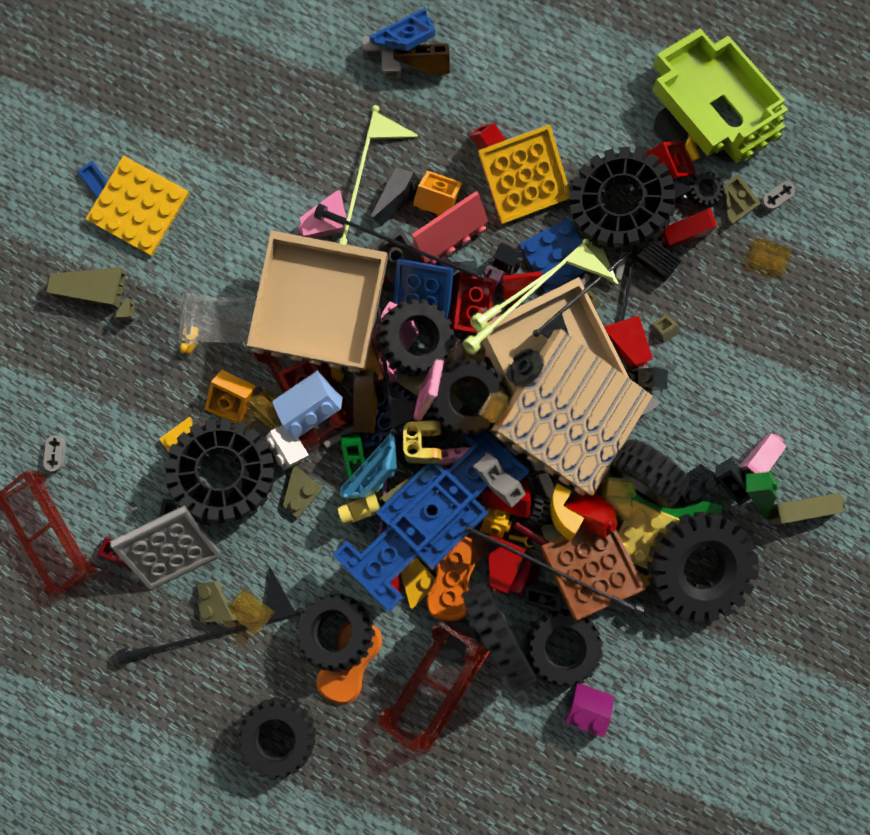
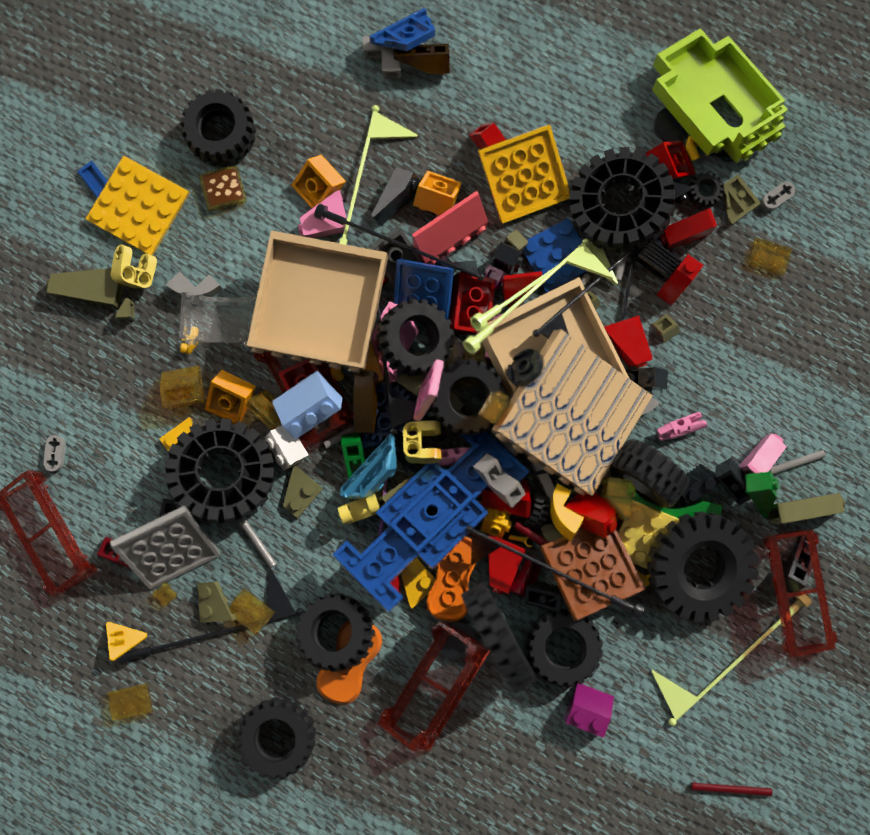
none -> yellow piece [106,622,147,661]
none -> clear yellow plate [107,683,153,721]
none -> light yellow piece [111,244,157,288]
none -> clear yellow plate [153,583,177,606]
none -> clear yellow slope [160,366,206,410]
none -> light grey brick [166,272,223,300]
none -> black tyre [180,89,256,167]
none -> slope [199,166,247,211]
none -> light grey bar [239,518,277,568]
none -> light orange slope [291,155,346,208]
none -> olive slope [504,230,528,251]
none -> yellowish green piece [651,591,812,726]
none -> red slope [656,254,704,306]
none -> bright pink hinge [657,412,707,441]
none -> dark red bar [691,782,772,796]
none -> clear red windscreen [762,529,838,658]
none -> light grey bar [769,450,826,475]
none -> black slope [777,531,820,595]

